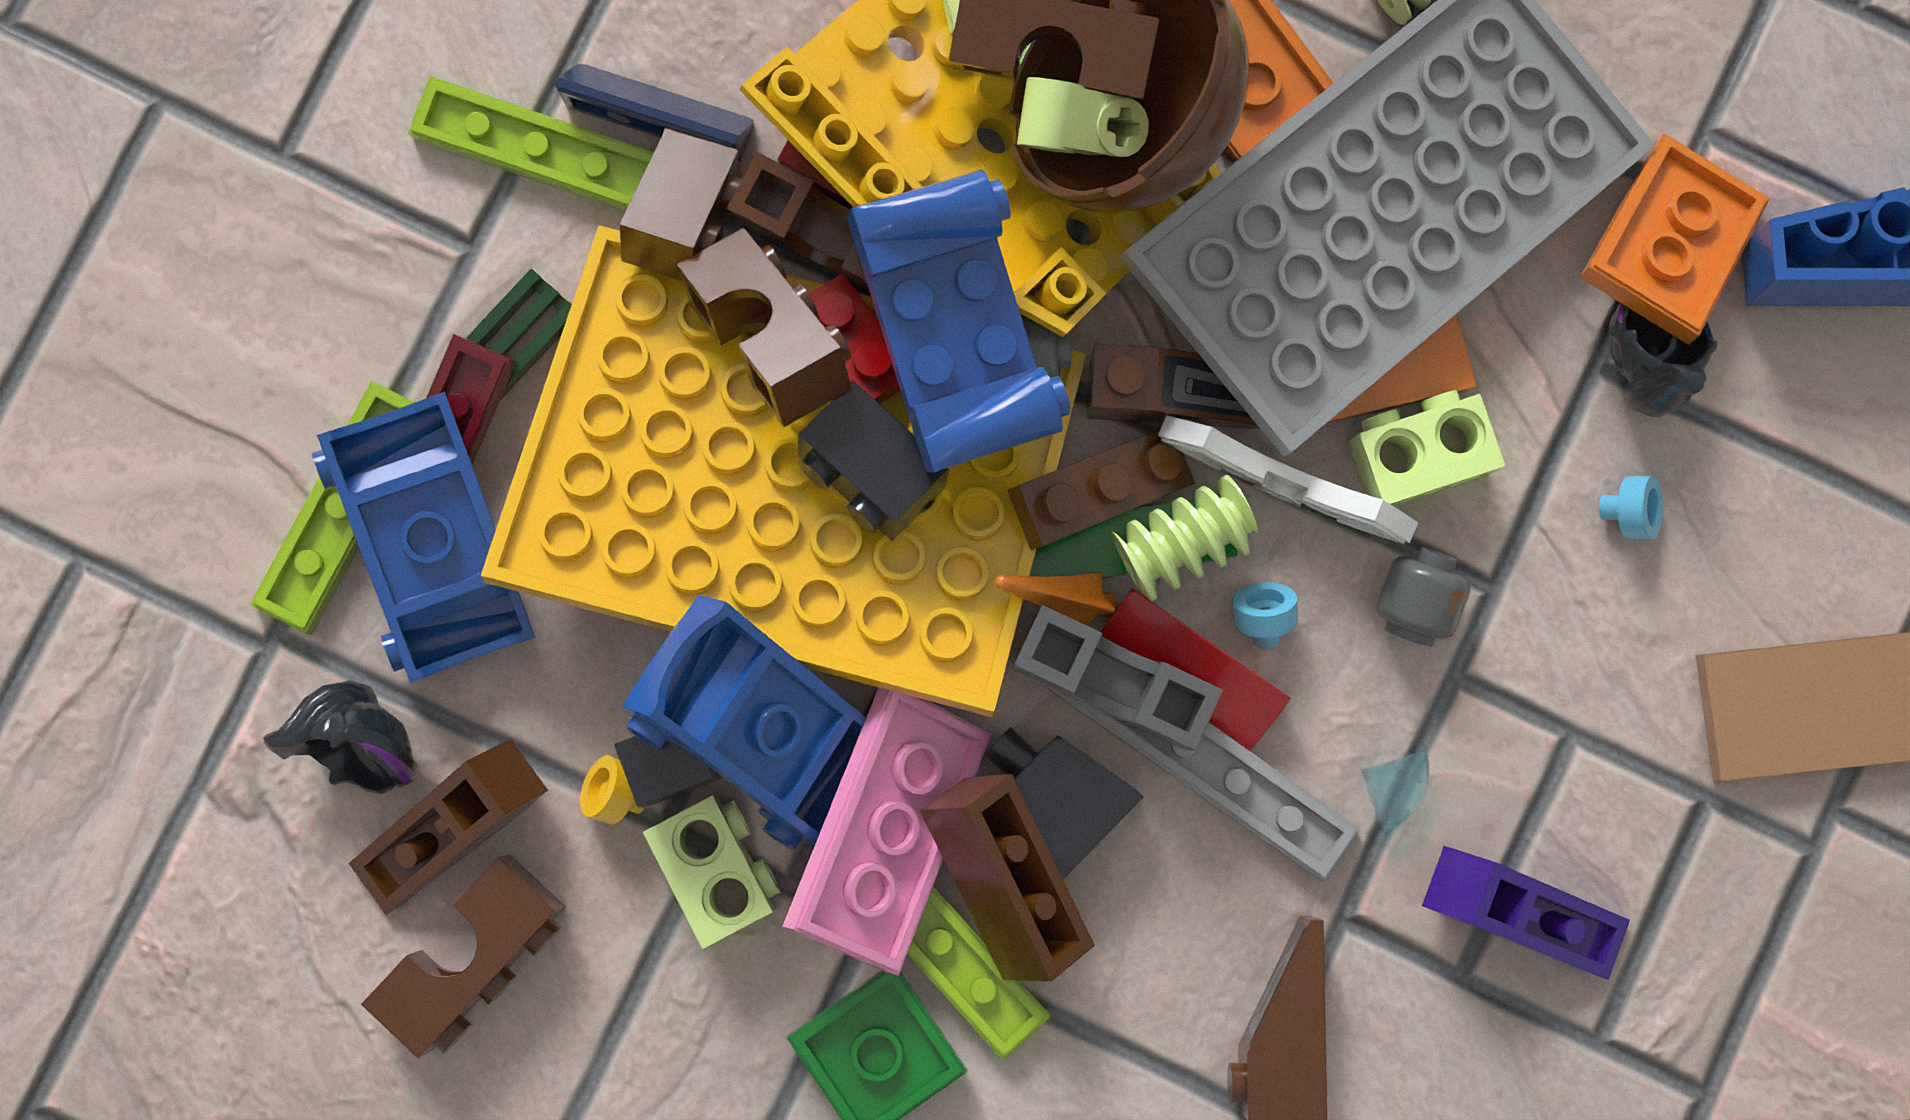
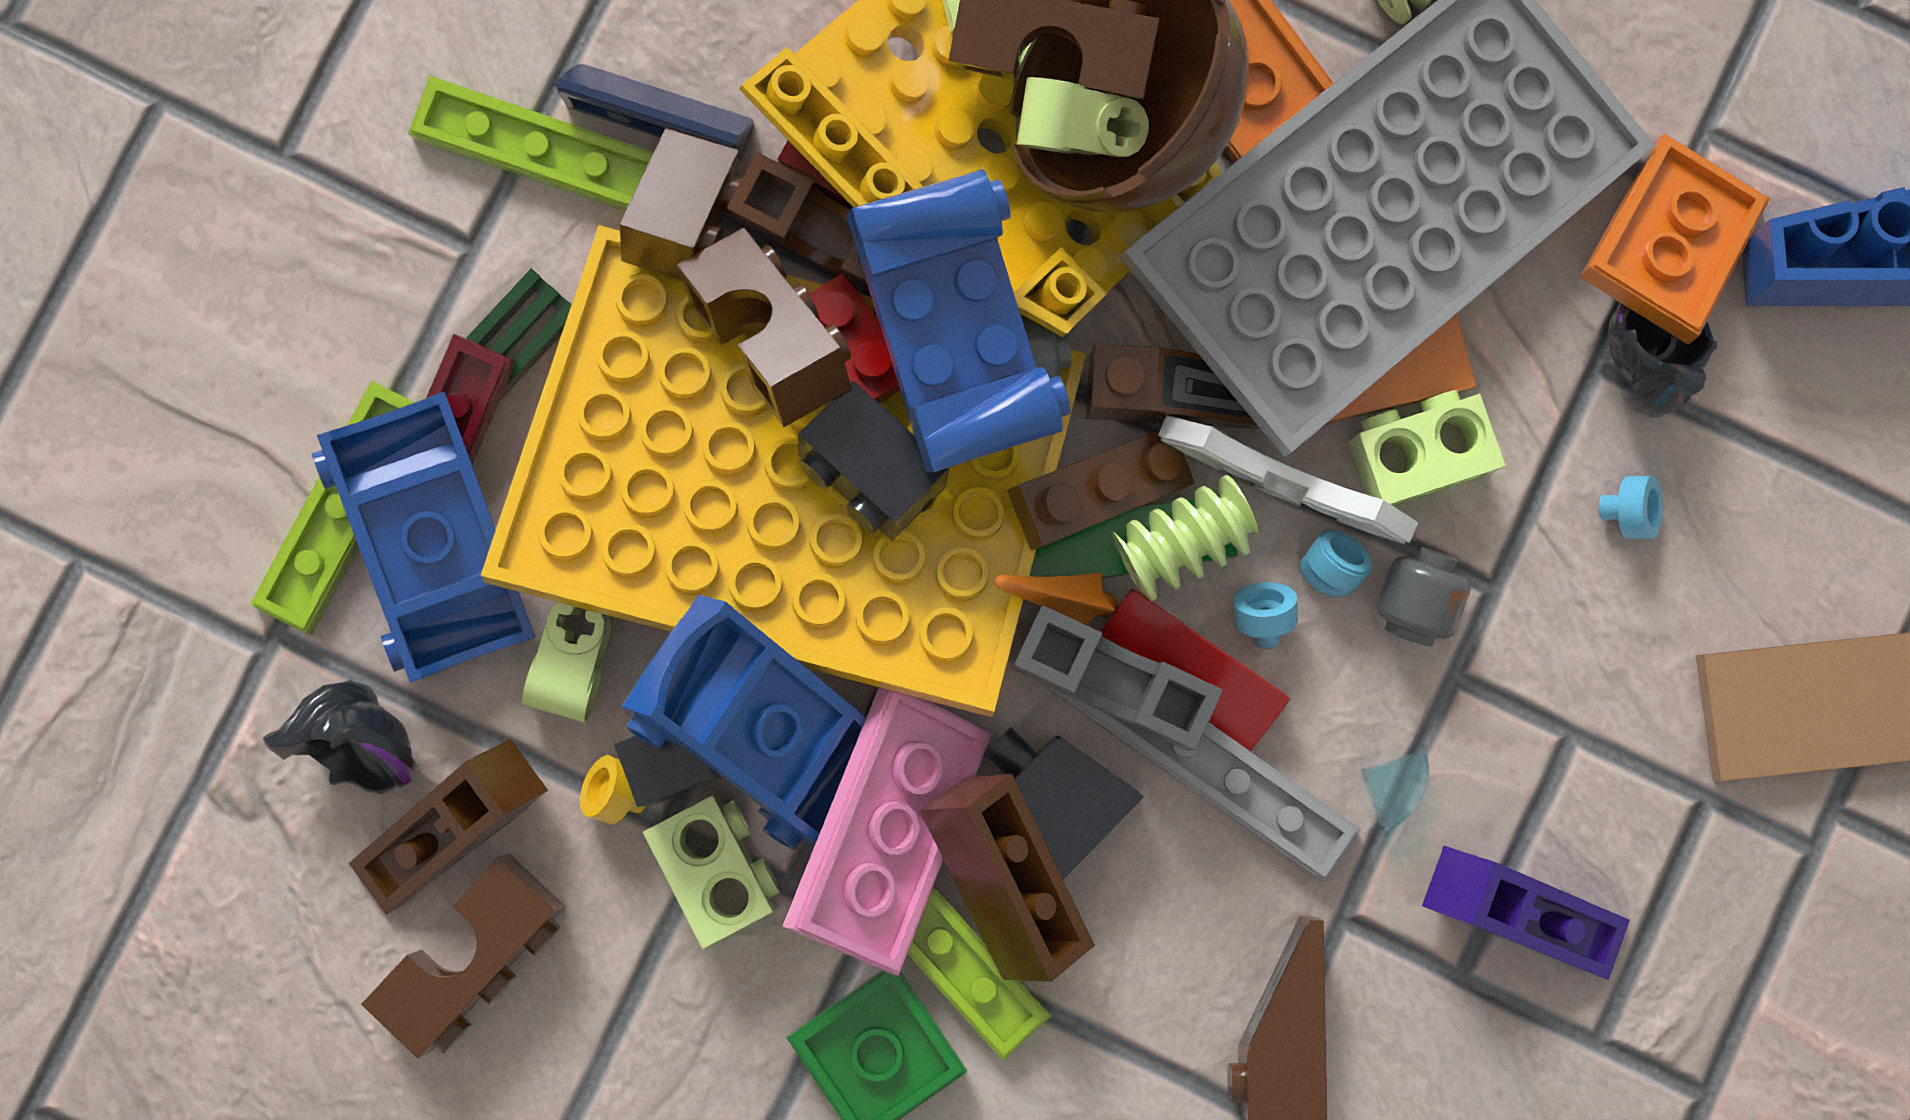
none -> yellowish green piece [522,602,613,723]
none -> medium azure tile [1300,530,1373,597]

